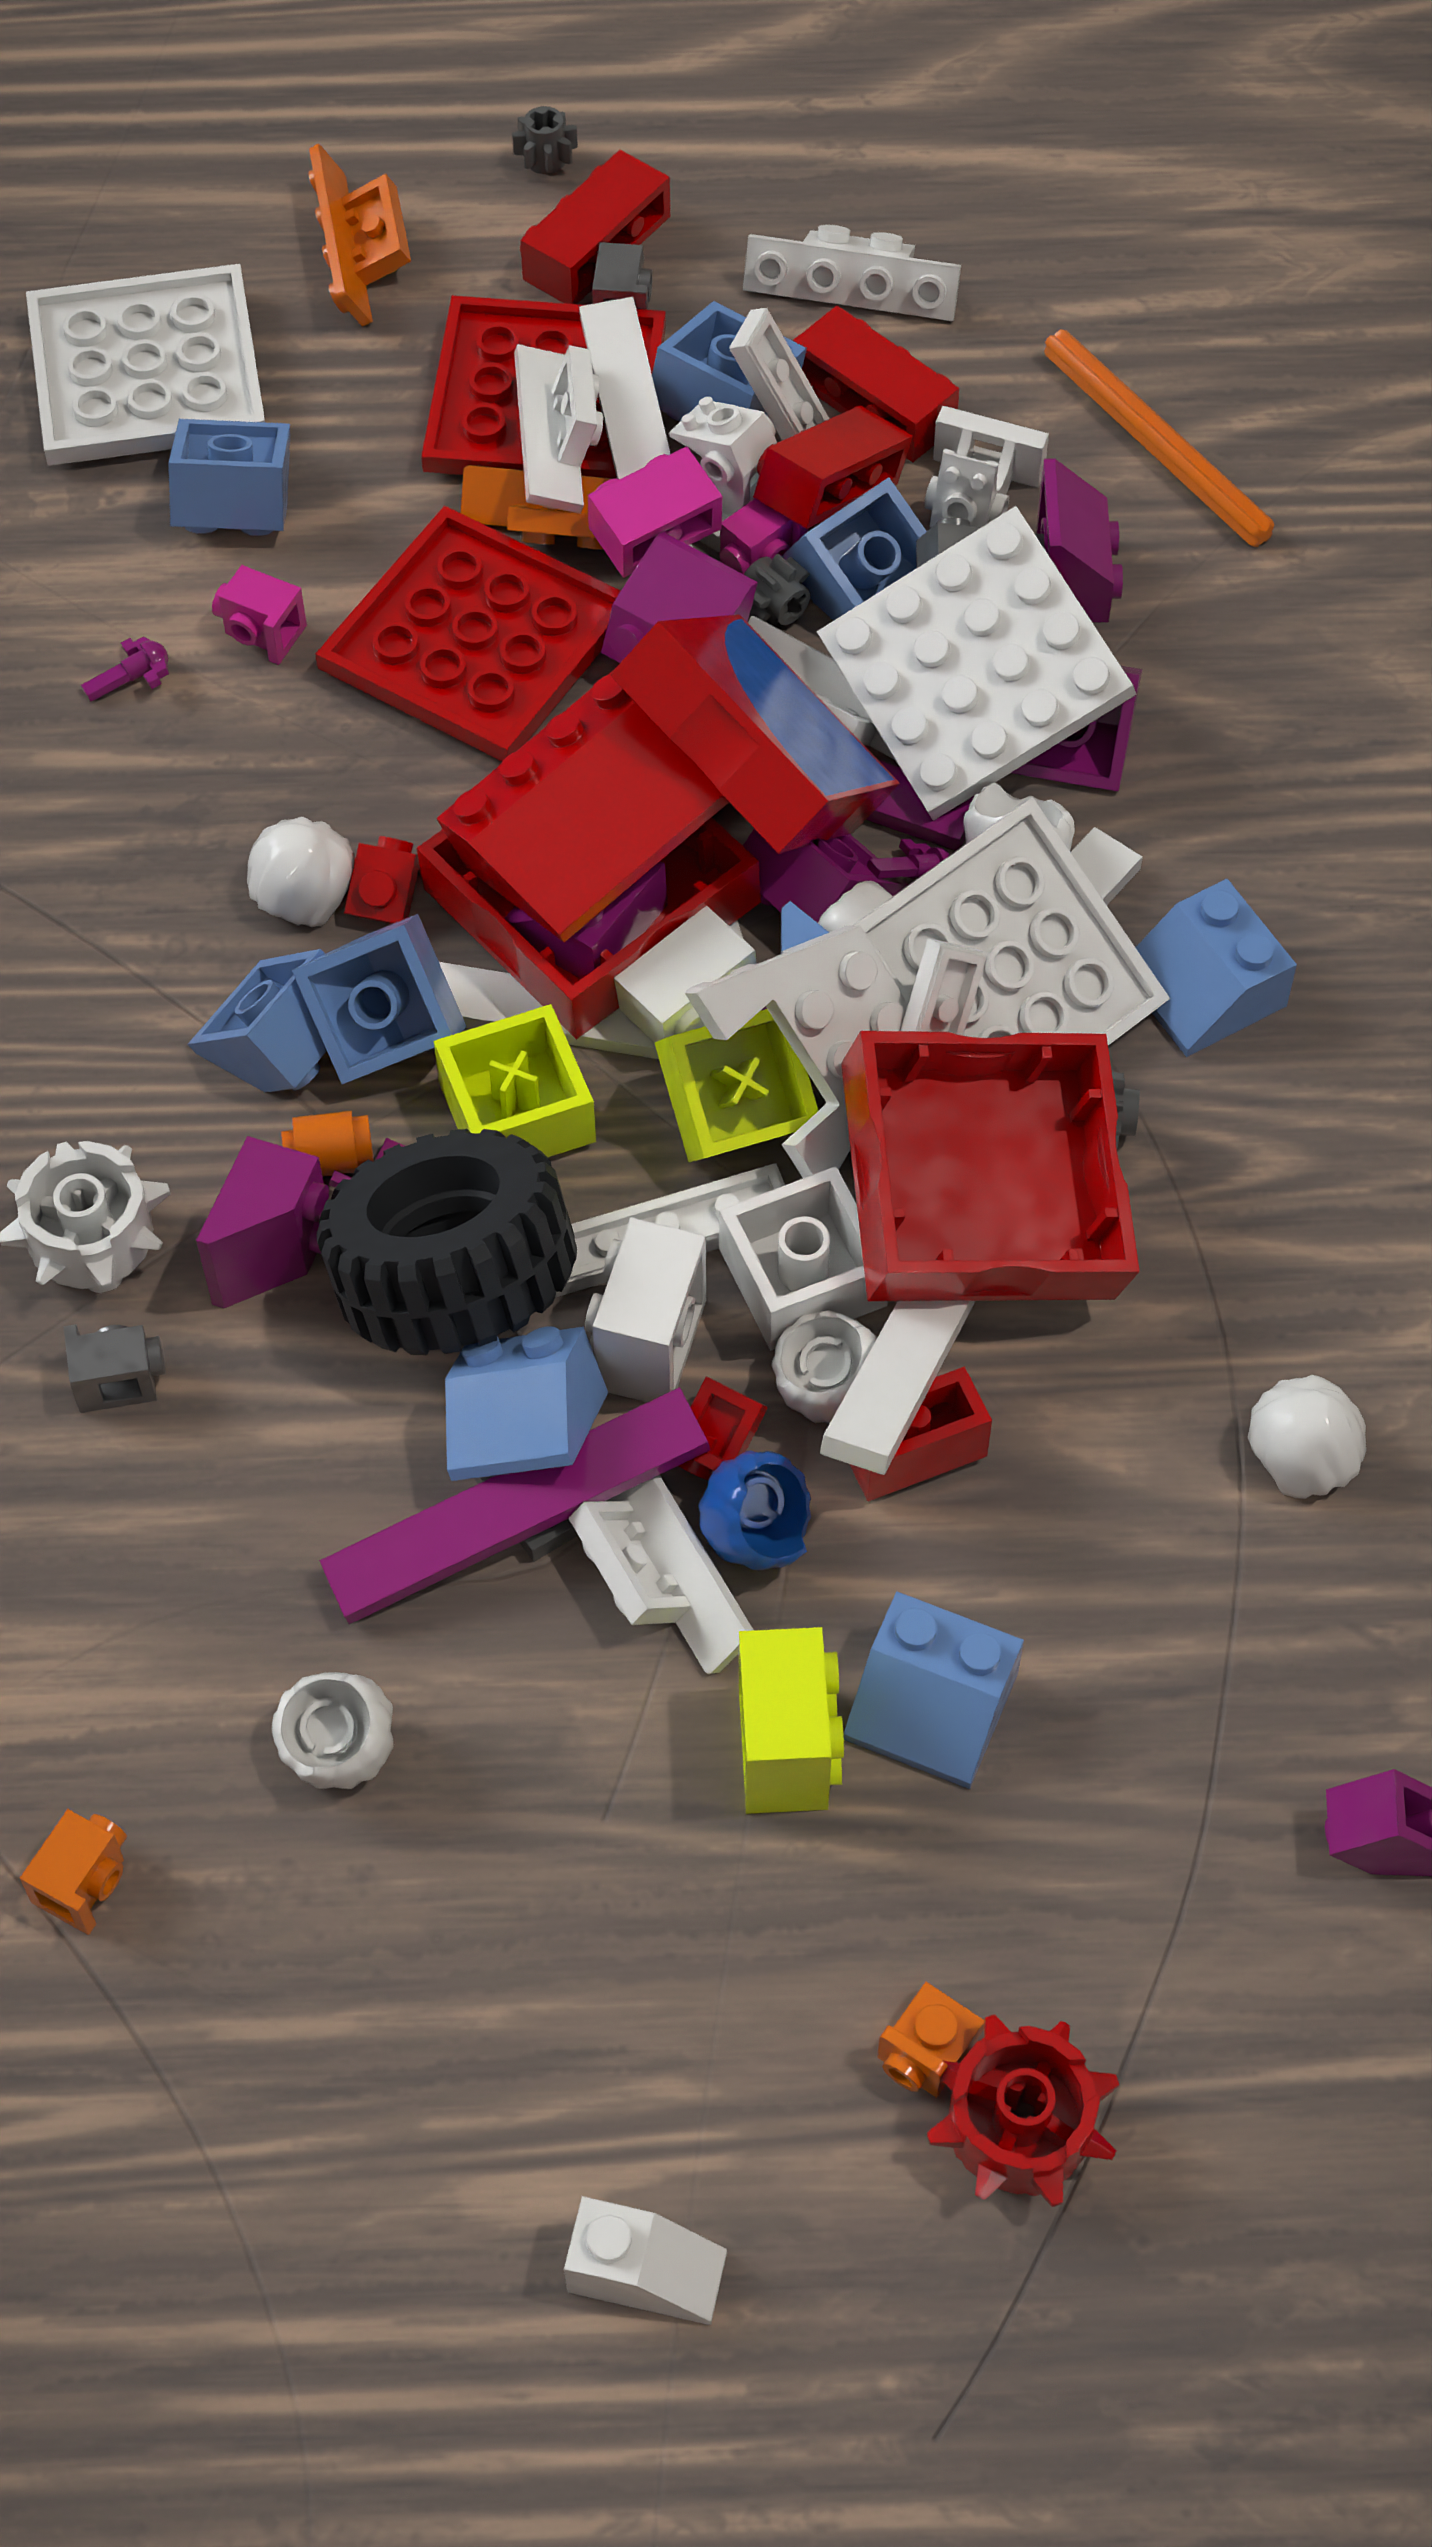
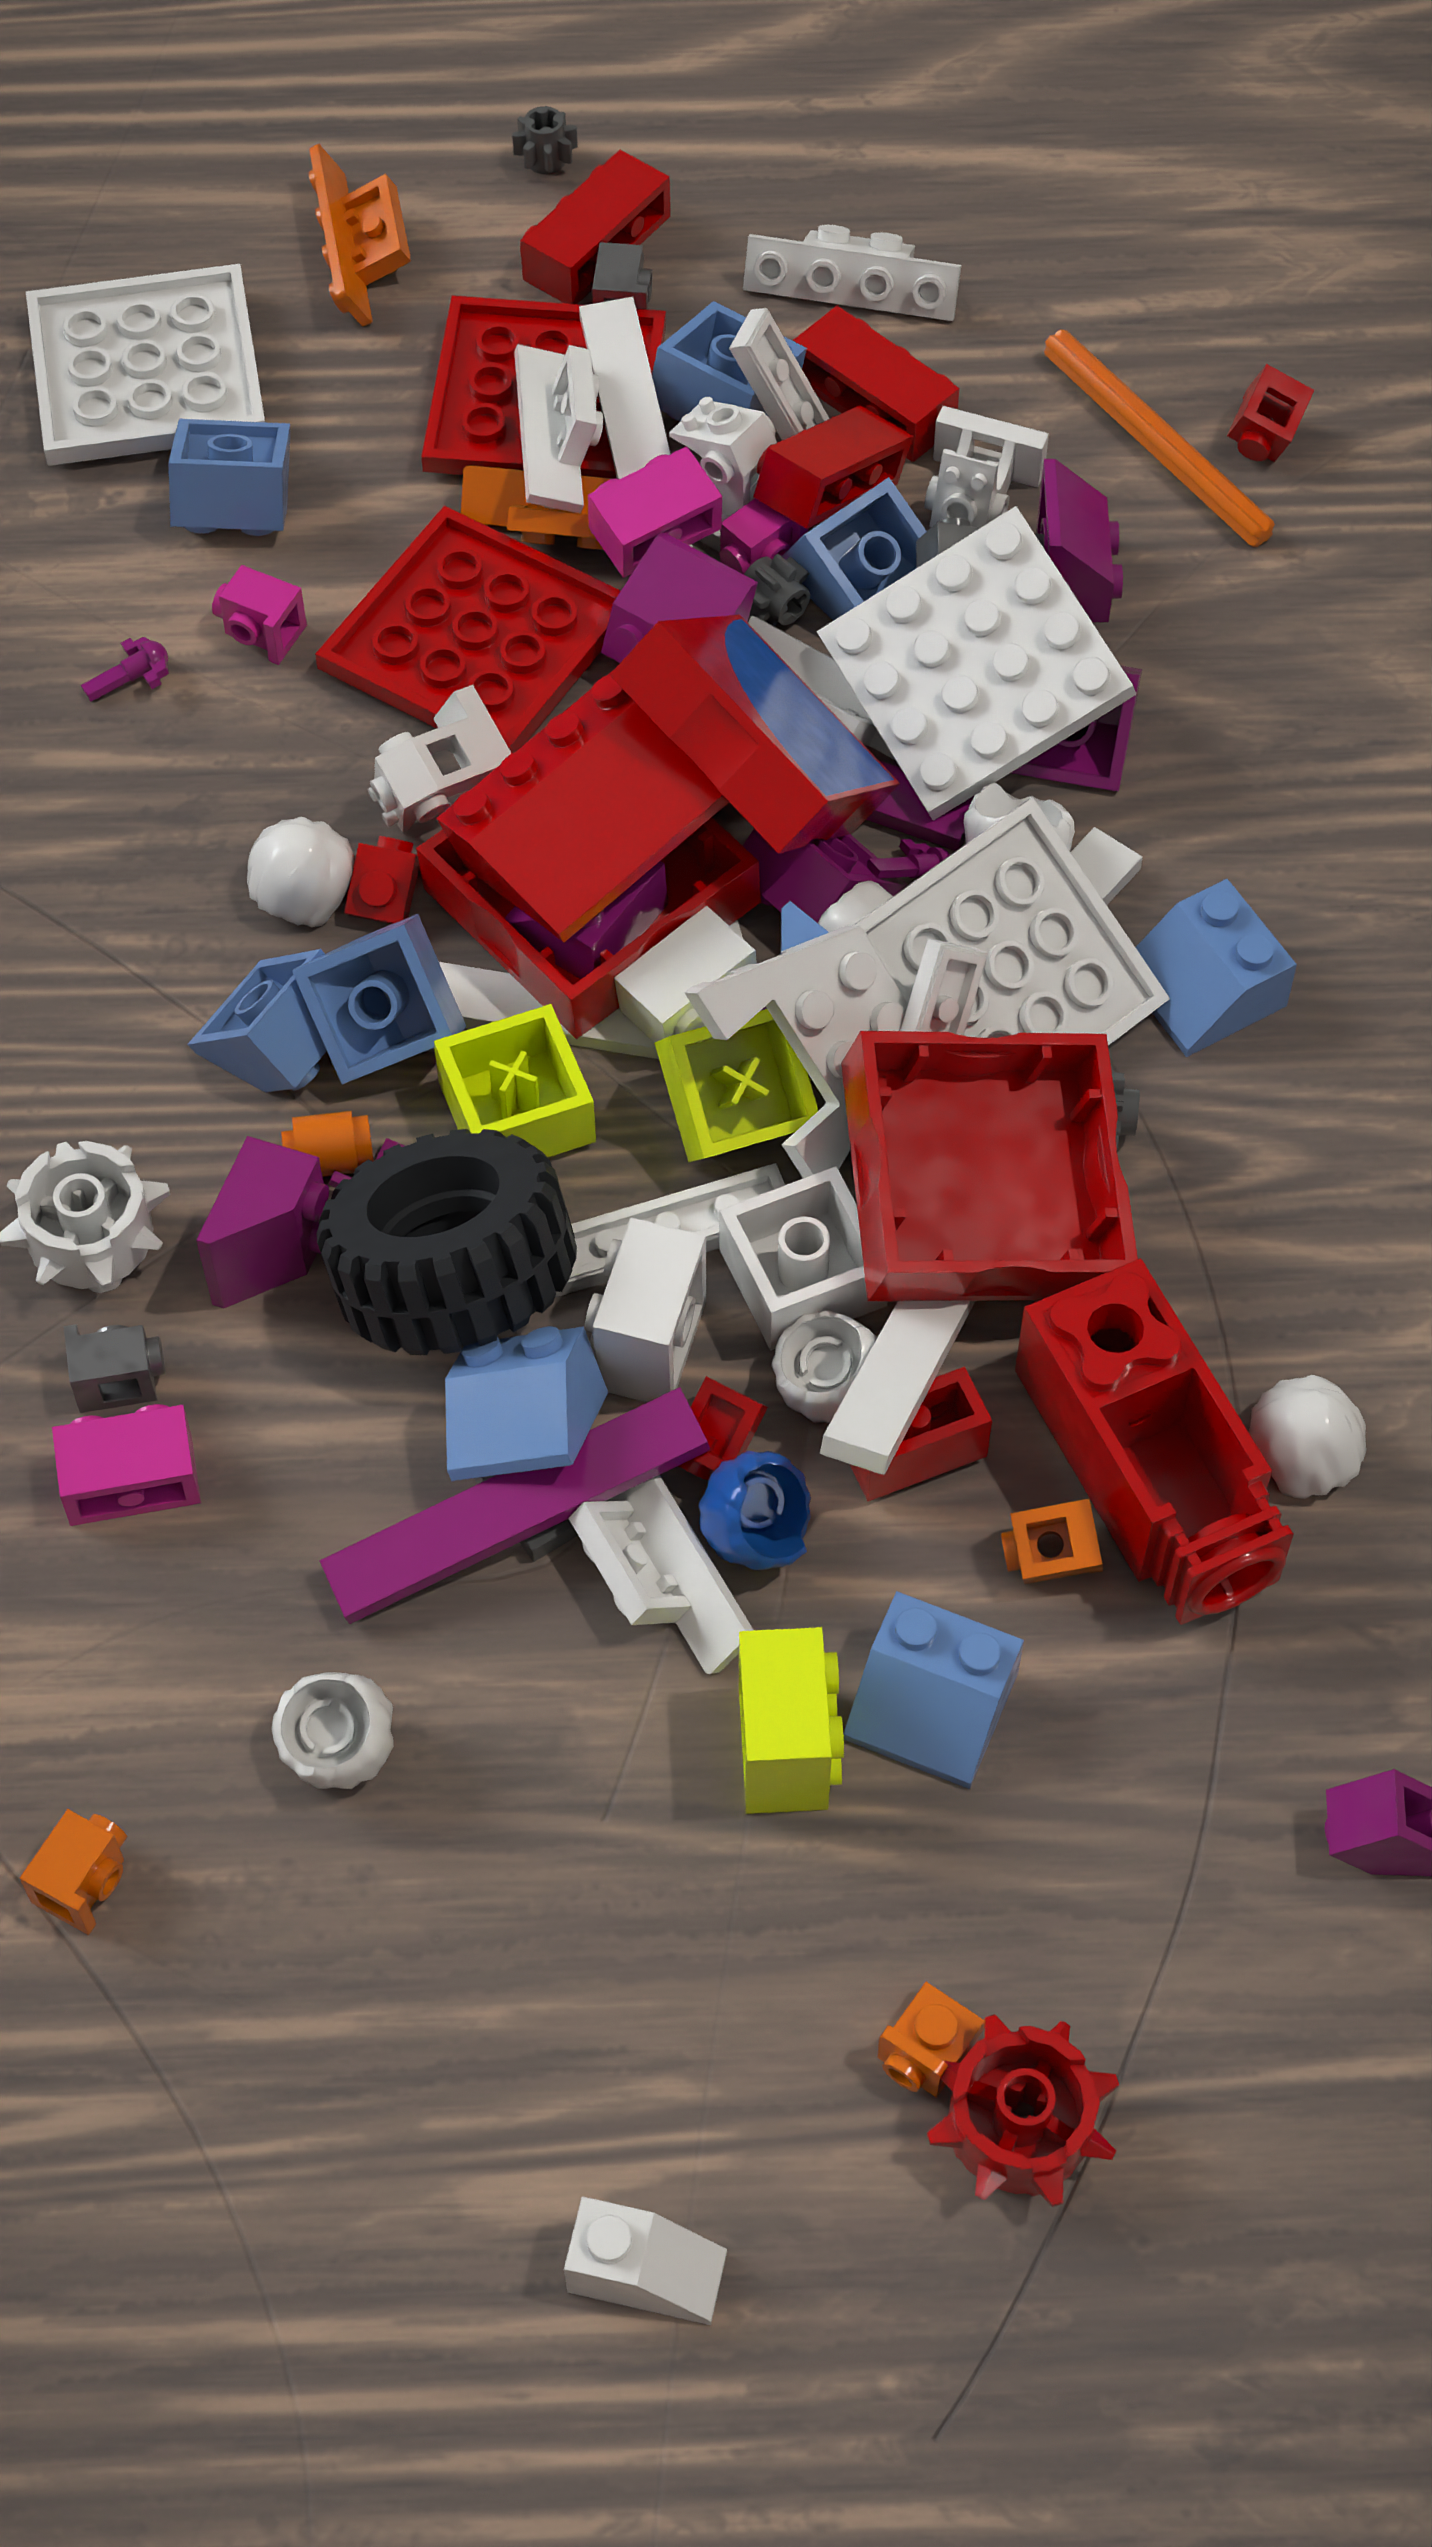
none -> dark pink brick [52,1404,201,1526]
none -> white tile [368,685,512,833]
none -> orange brick [1001,1498,1103,1584]
none -> red piece [1015,1258,1294,1625]
none -> red brick [1227,364,1315,462]

